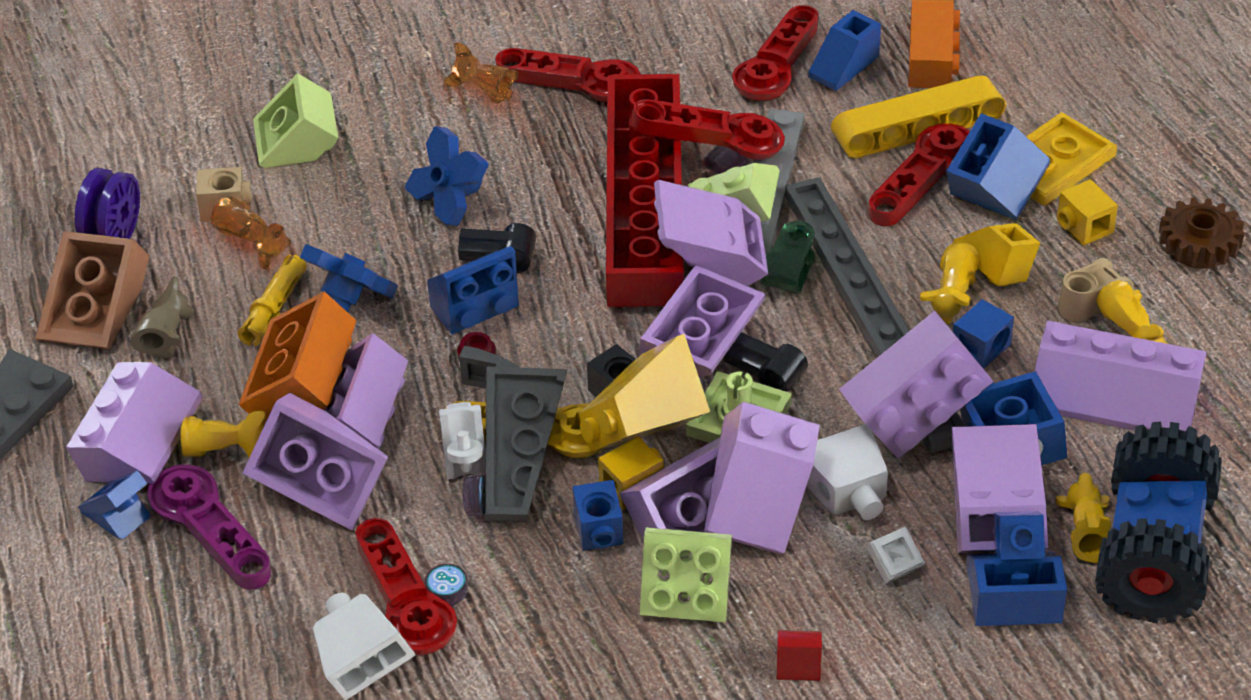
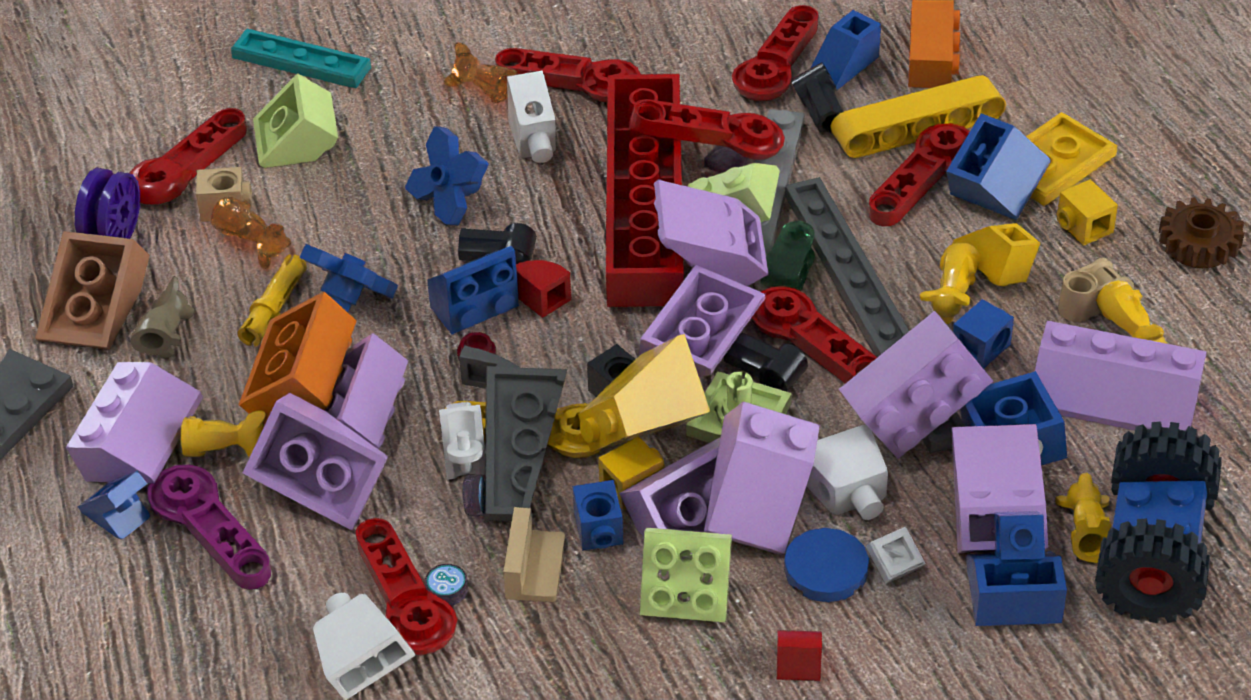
none -> red beam [129,108,247,204]
none -> teal tile [231,28,371,89]
none -> tan panel [503,507,565,602]
none -> white torso [507,71,556,163]
none -> red brick [516,260,572,318]
none -> red beam [752,286,877,384]
none -> blue tile [784,528,869,602]
none -> black piece [791,62,844,133]

